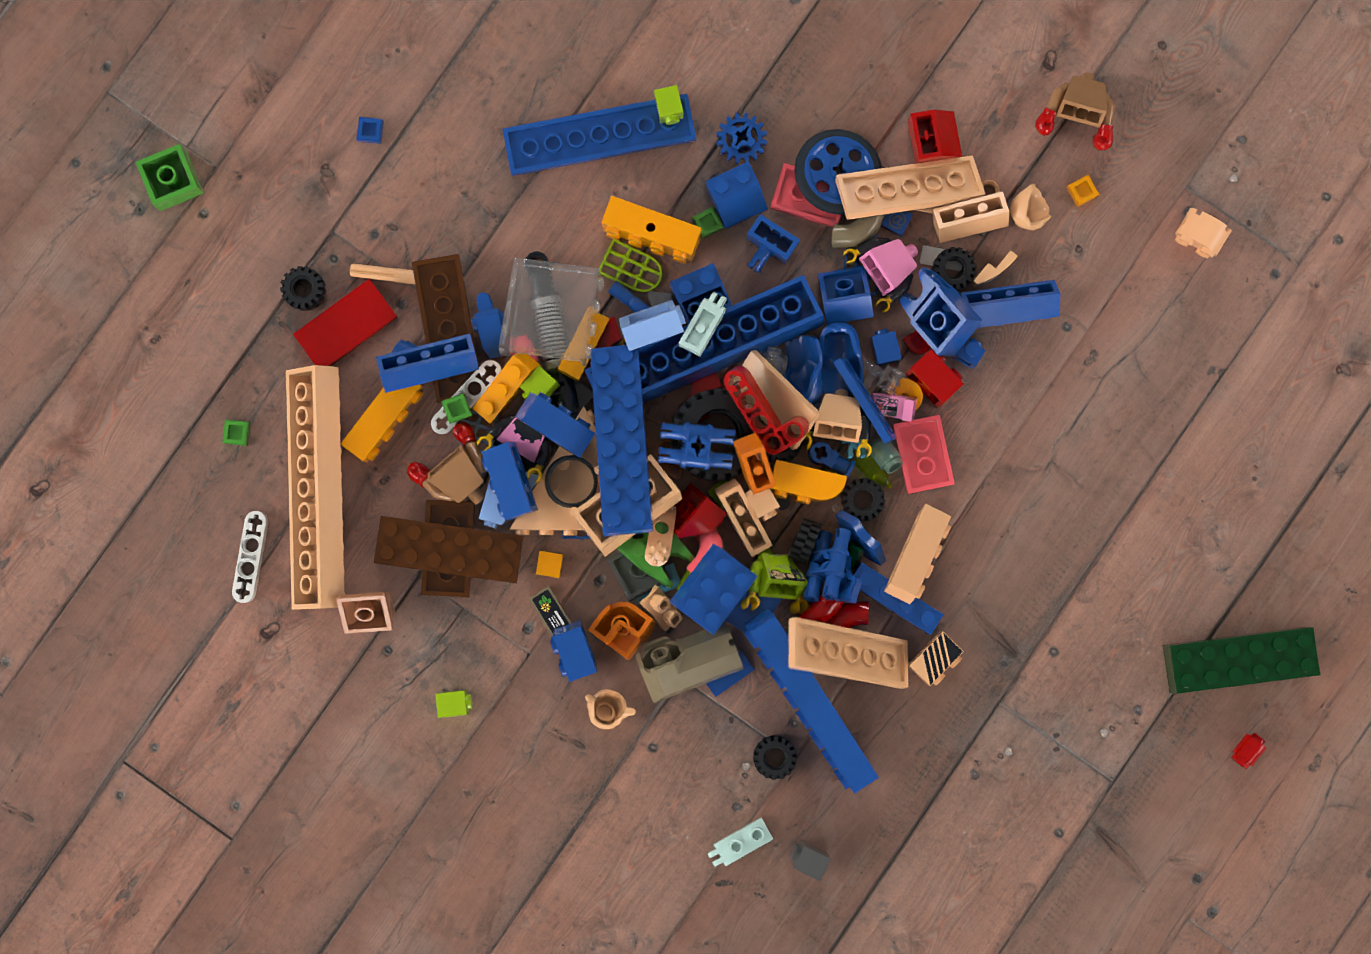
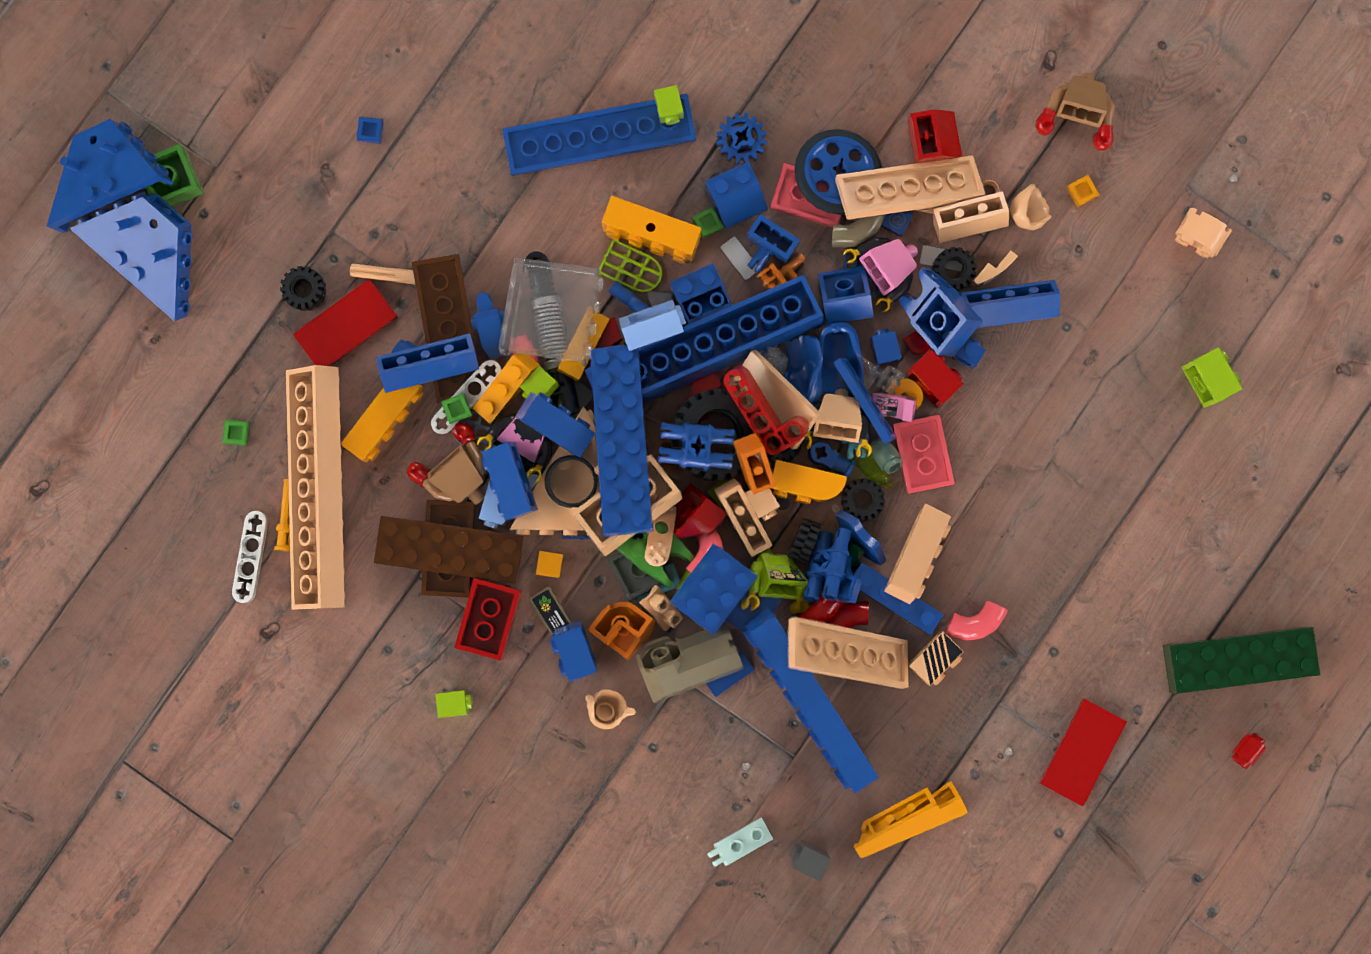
nougat slope [336,592,395,634] -> none
light aqua hinge [678,292,727,357] -> none
black tyre [753,735,797,780] -> none
none -> blue piece [47,119,174,233]
none -> piece [70,192,193,321]
none -> light orange pin [274,479,290,552]
none -> red brick [454,578,523,661]
none -> white sticker [721,237,757,280]
none -> orange arm [756,253,806,289]
none -> light orange wedge [854,781,968,858]
none -> coral cylinder [945,601,1008,641]
none -> red tile [1039,698,1127,807]
none -> lime brick [1181,347,1242,408]

